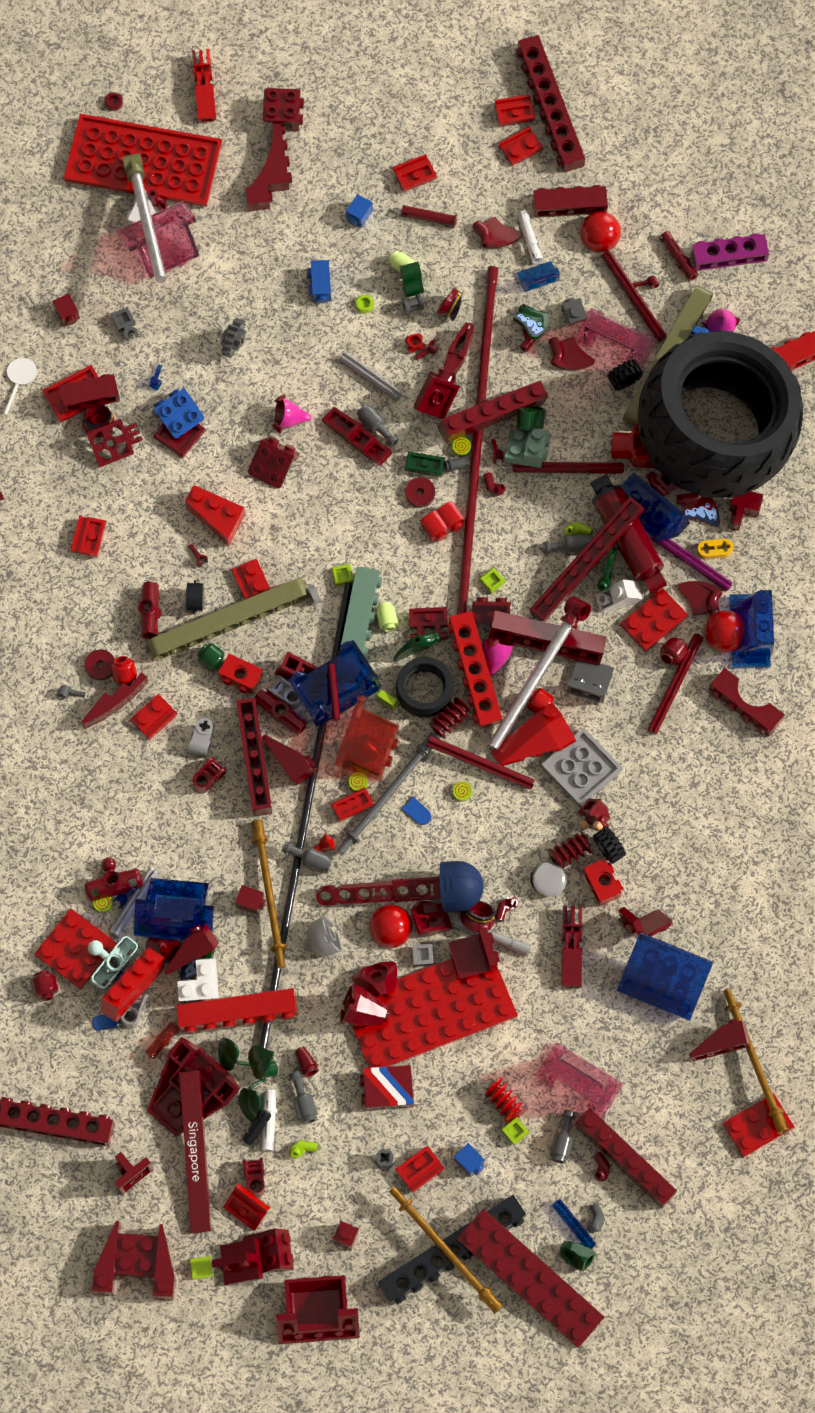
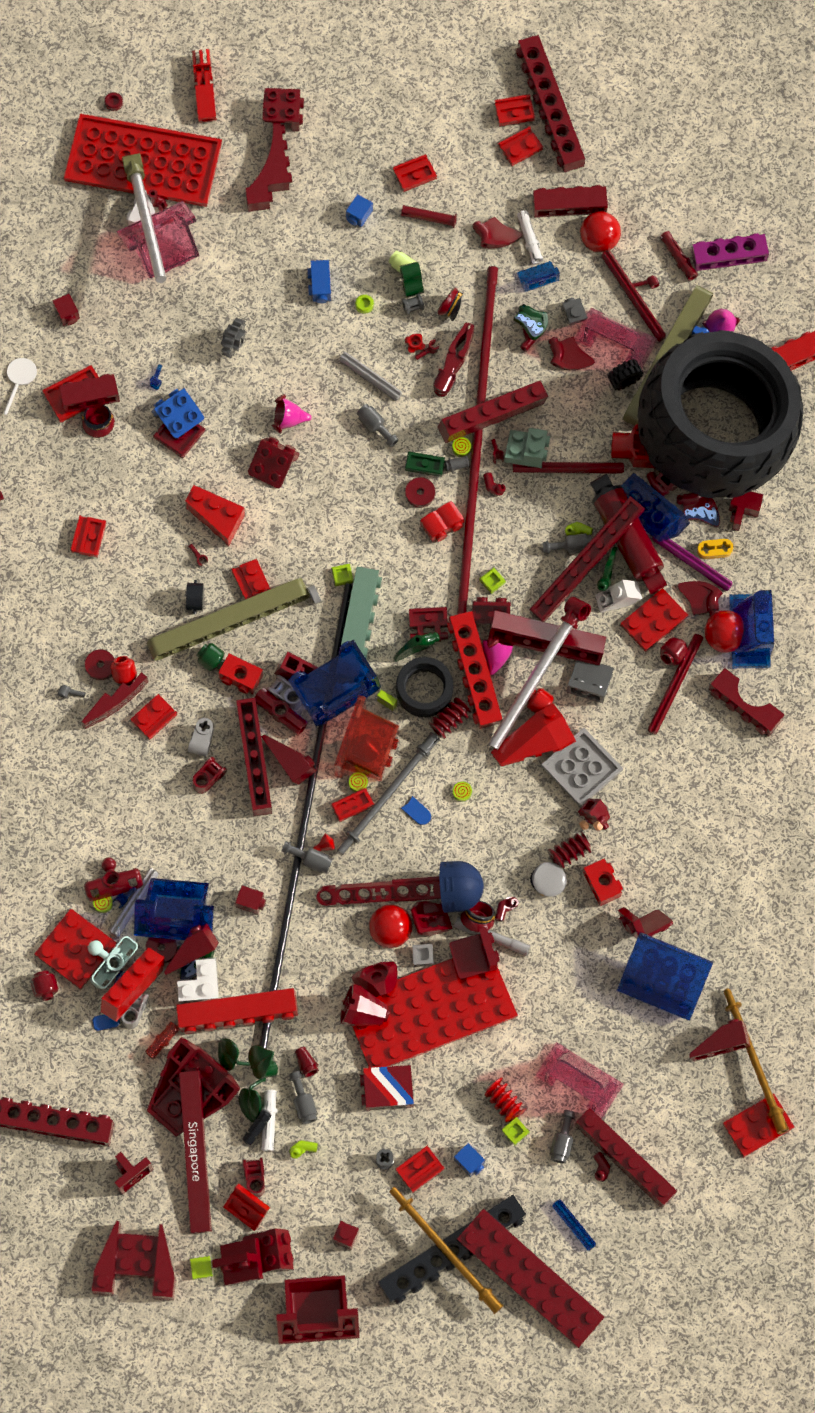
dark red piece [85,418,143,467] -> none
dark grey plate [111,307,138,342] -> none
dark red piece [138,581,162,639] -> none
red rock [158,939,180,958] -> none
pearl gold bar [251,819,287,969] -> none
light grey cylinder [306,916,342,956] -> none
dark red slope [321,407,392,466] -> none
dark red bar [327,664,340,721] -> none
yellowish green brick [376,602,398,632] -> none
dark red bracket [413,371,460,419] -> none
dark red axle [426,736,535,790] -> none
dark green axle [516,406,546,430] -> none
dark green rock [559,1241,596,1271] -> none
dark red arm [561,906,583,988] -> none
dark grey arm [587,1203,605,1233] -> none
black tyre [593,827,626,864] -> none

